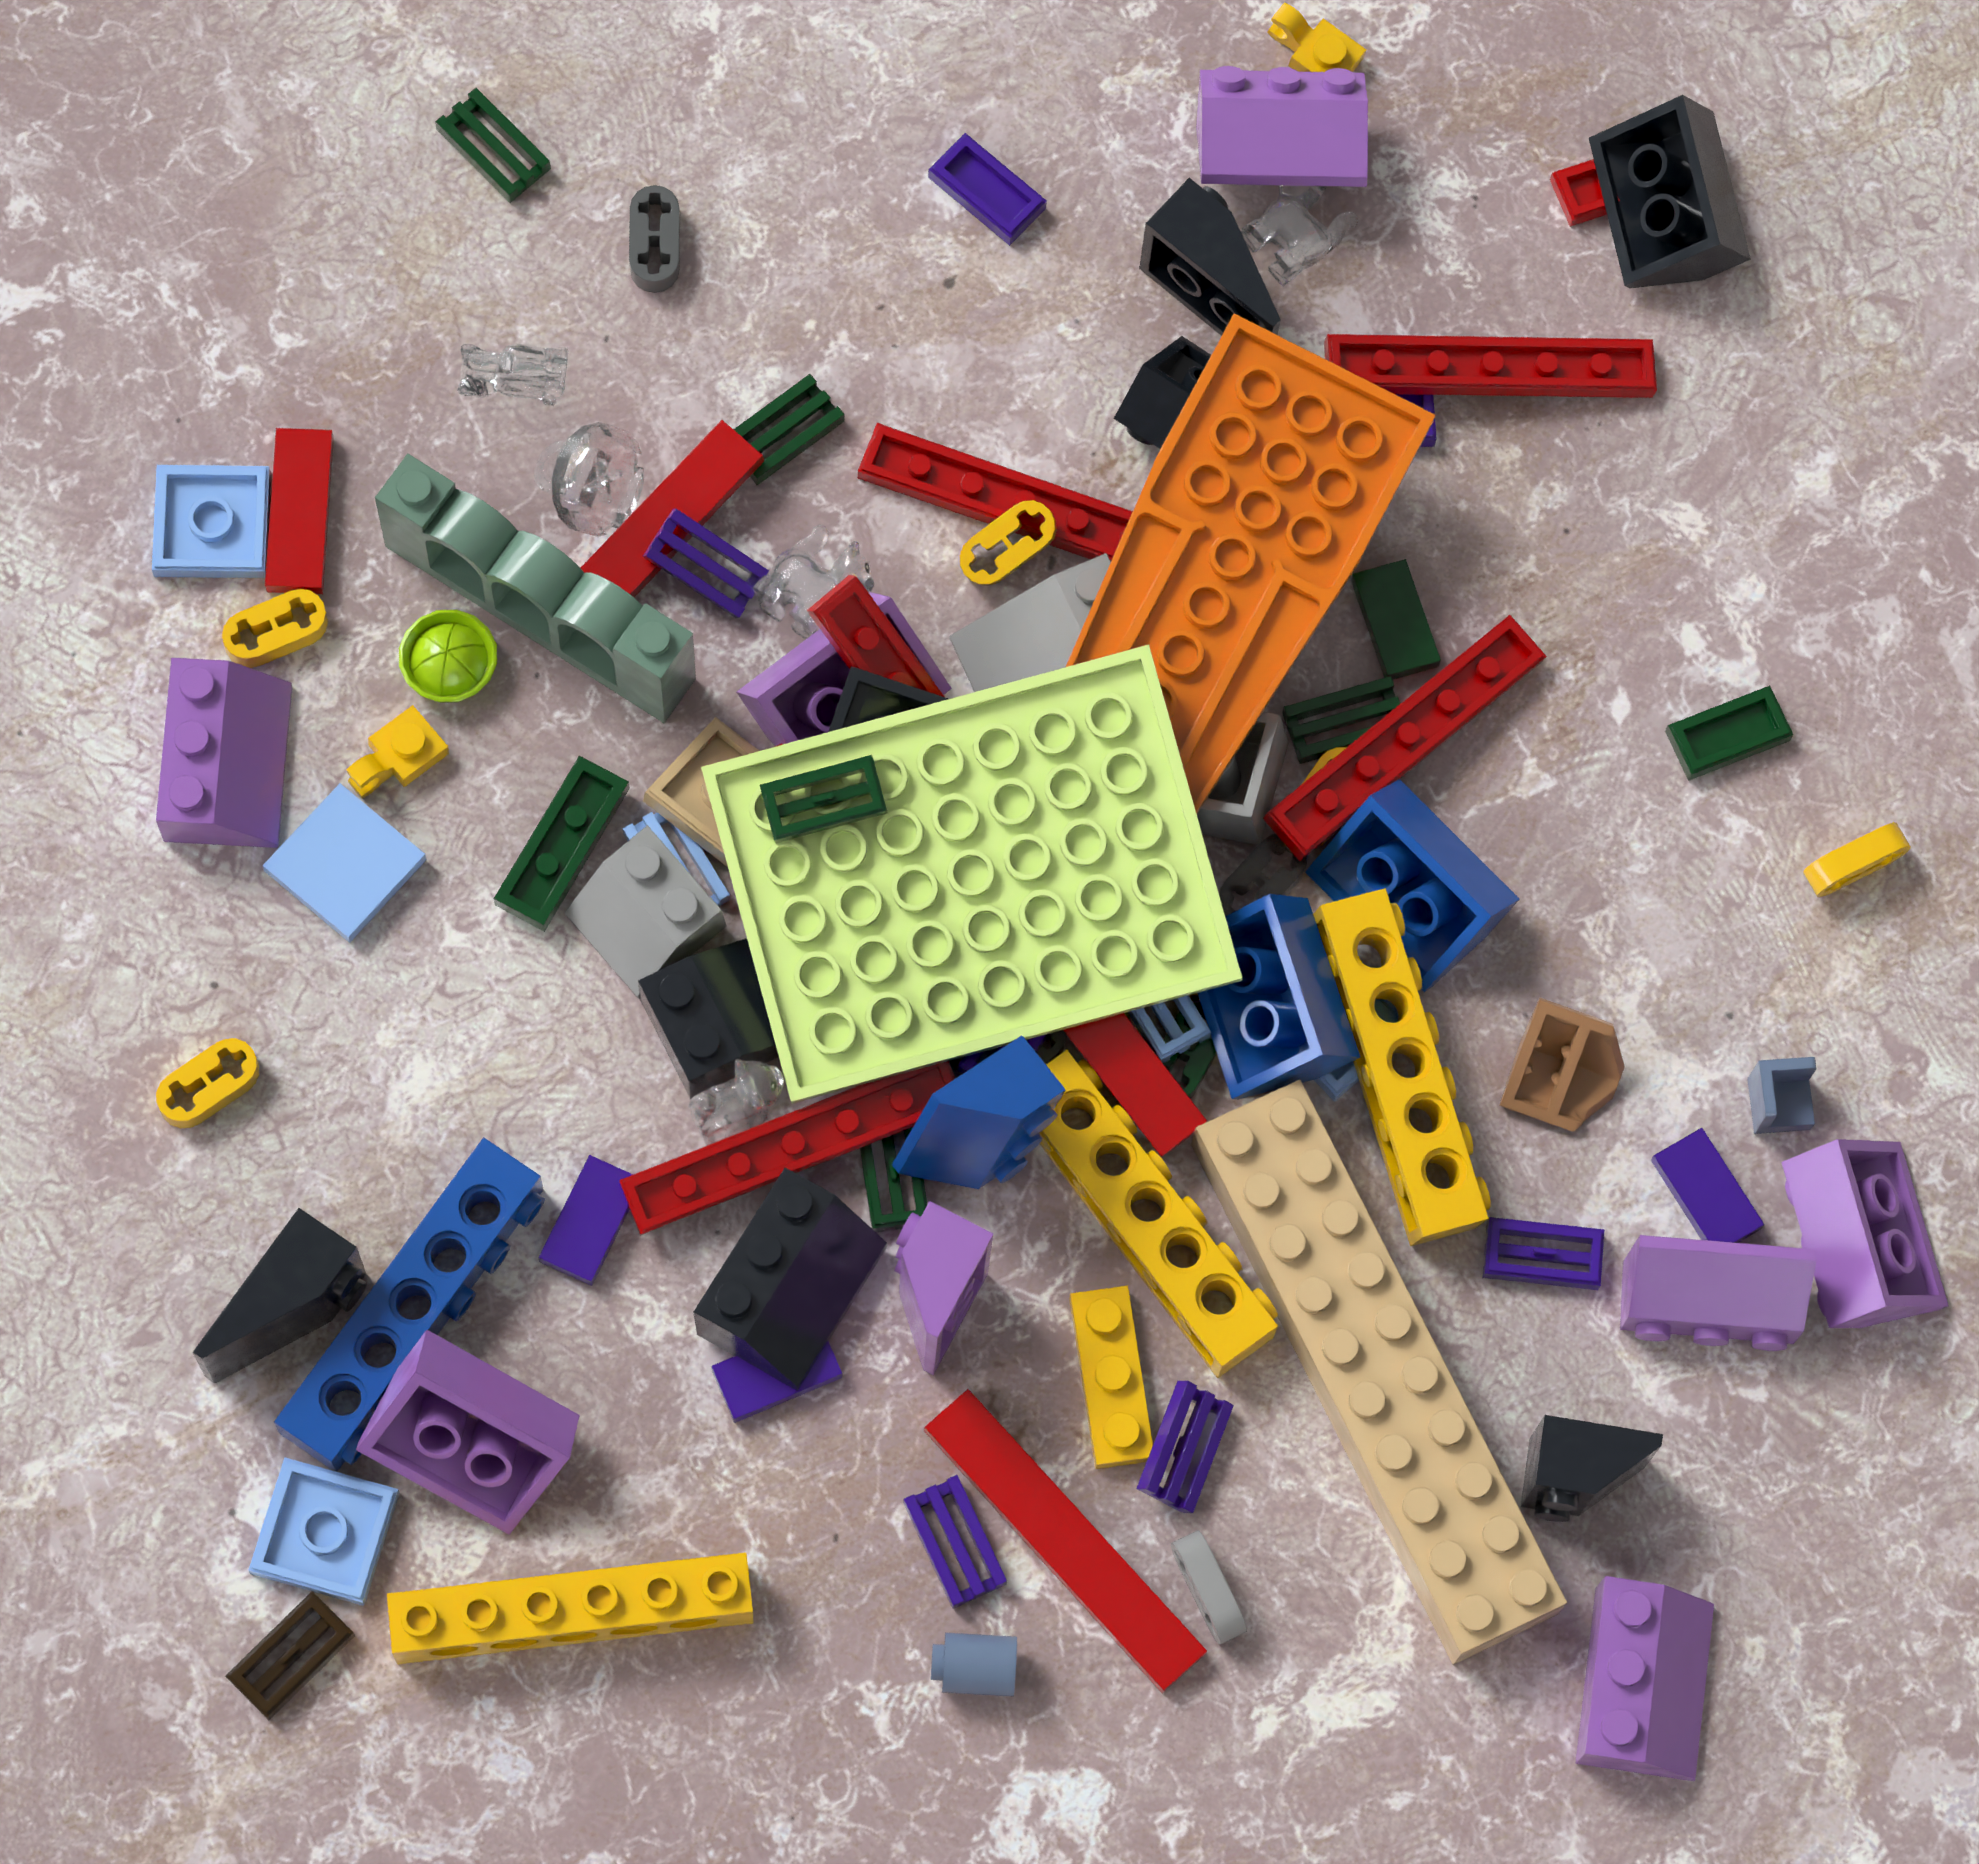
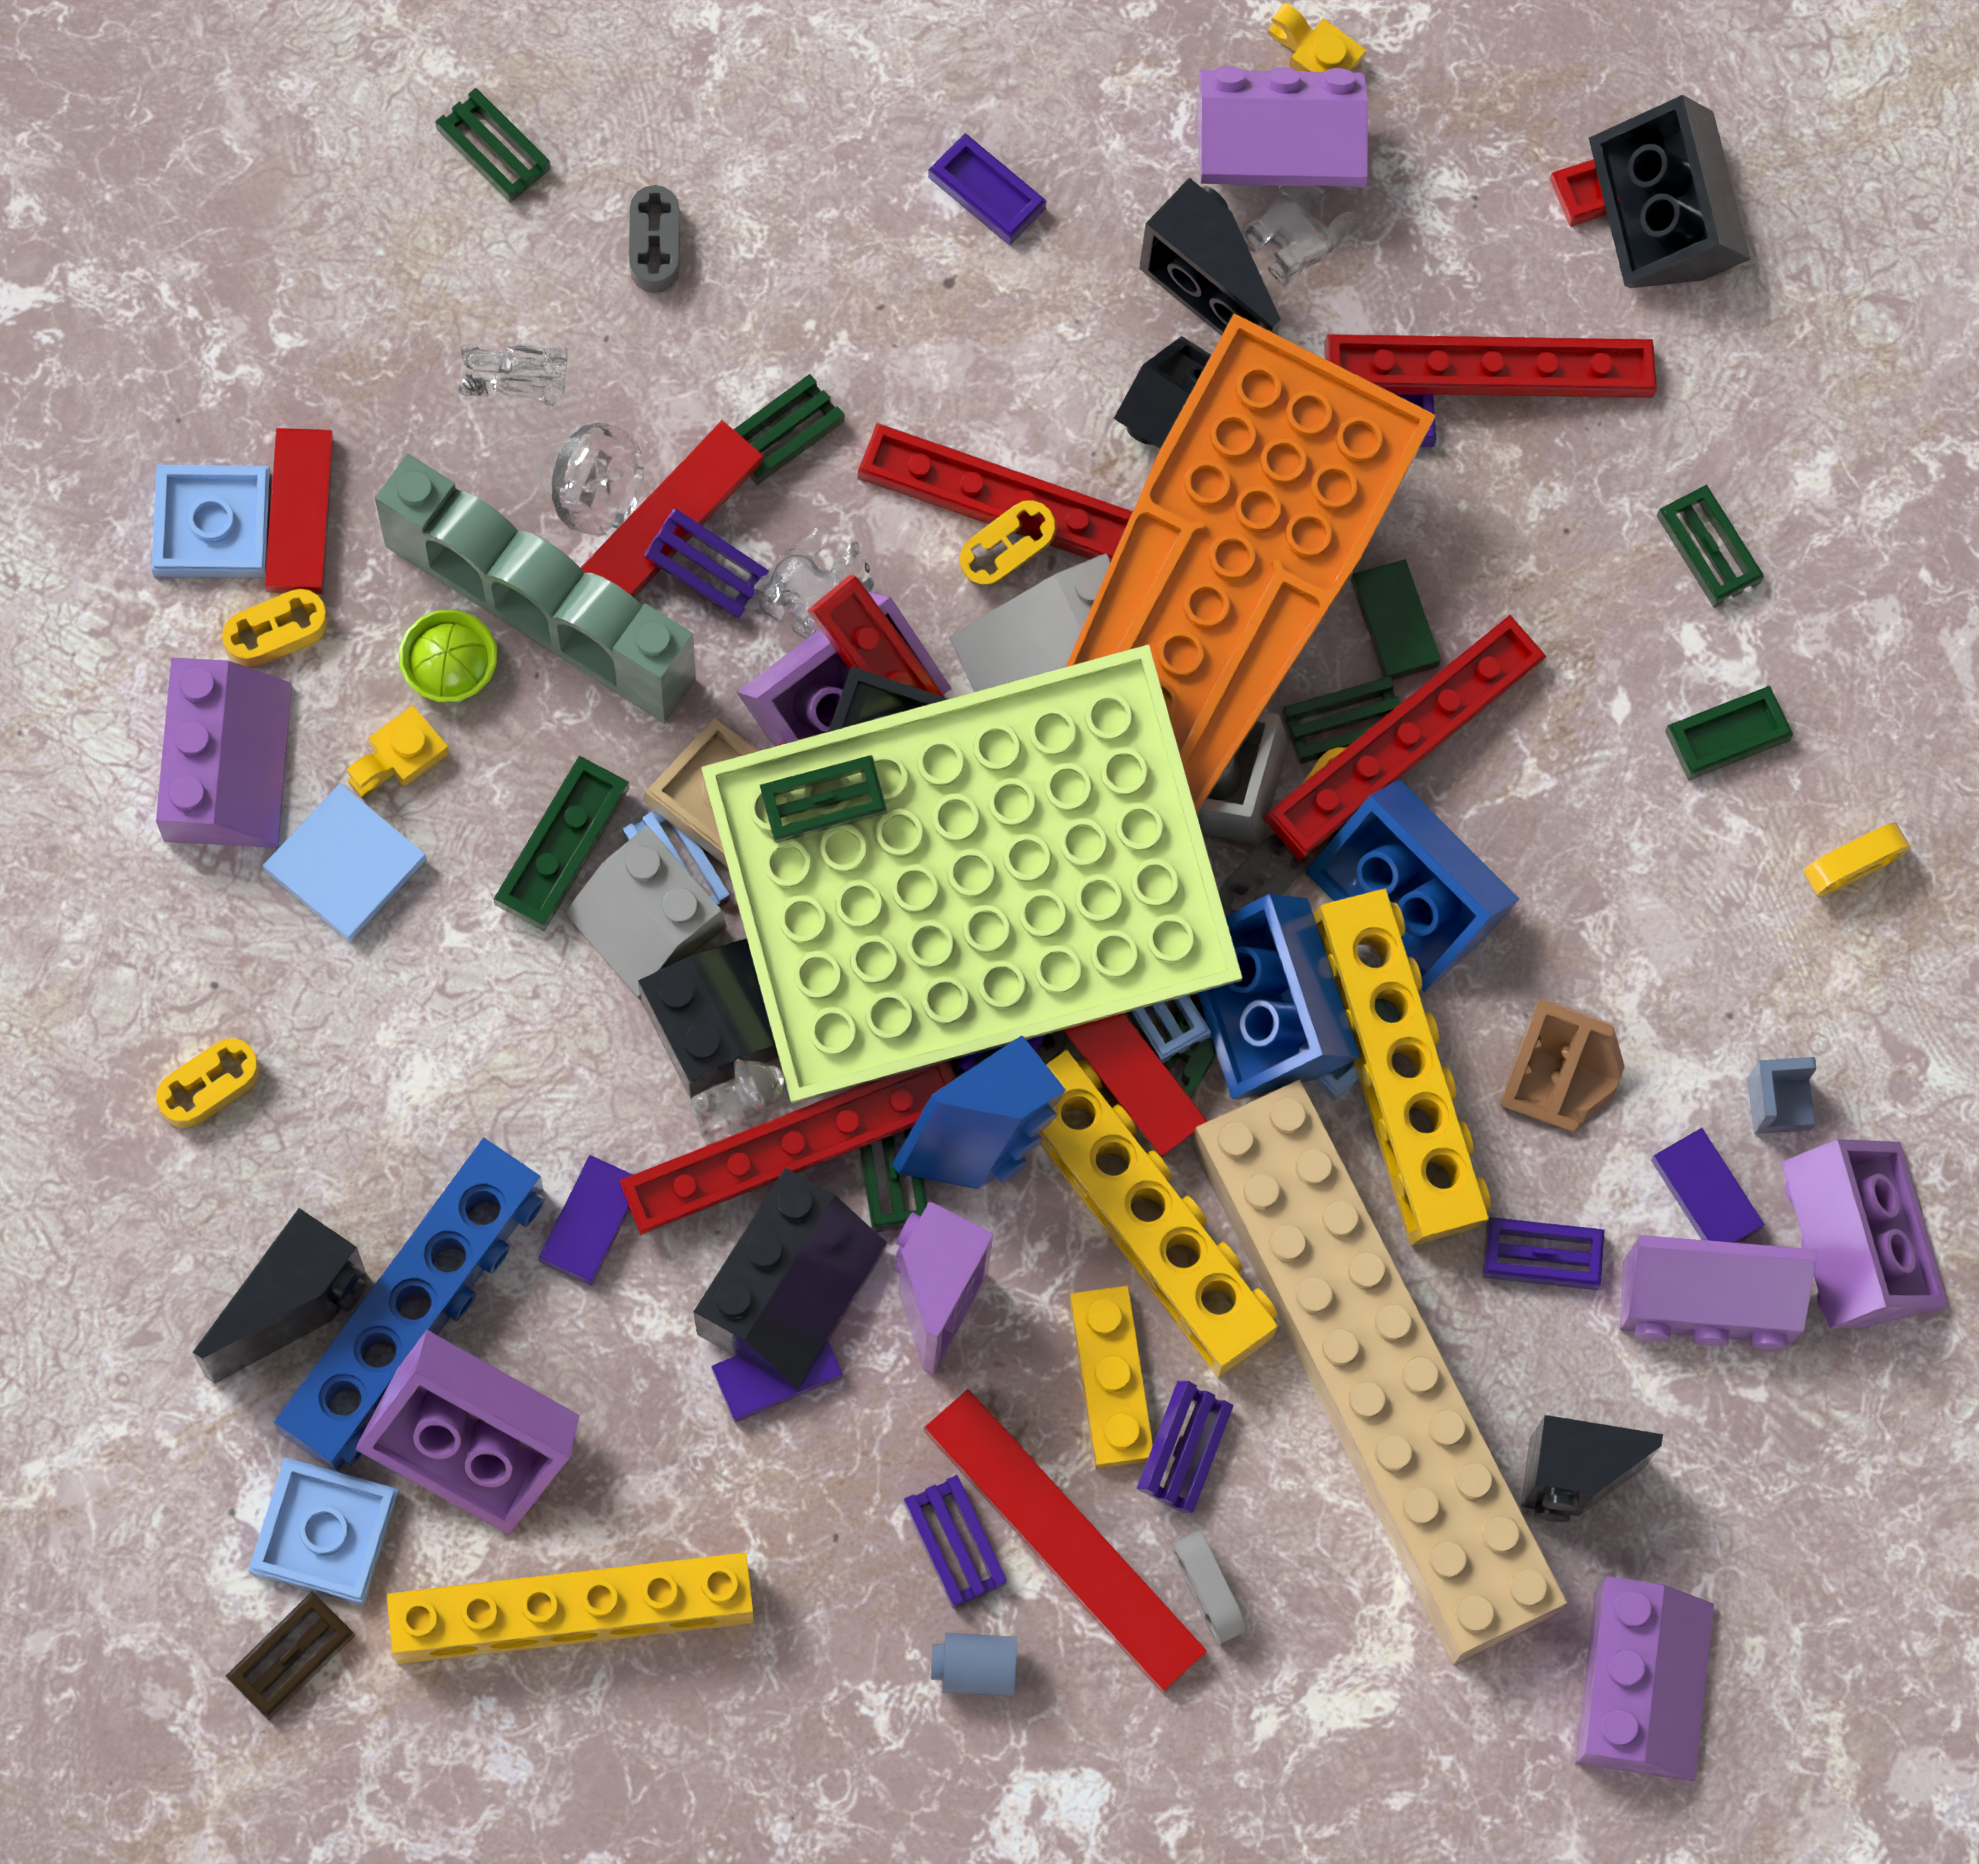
none -> dark green tile [1656,484,1764,608]

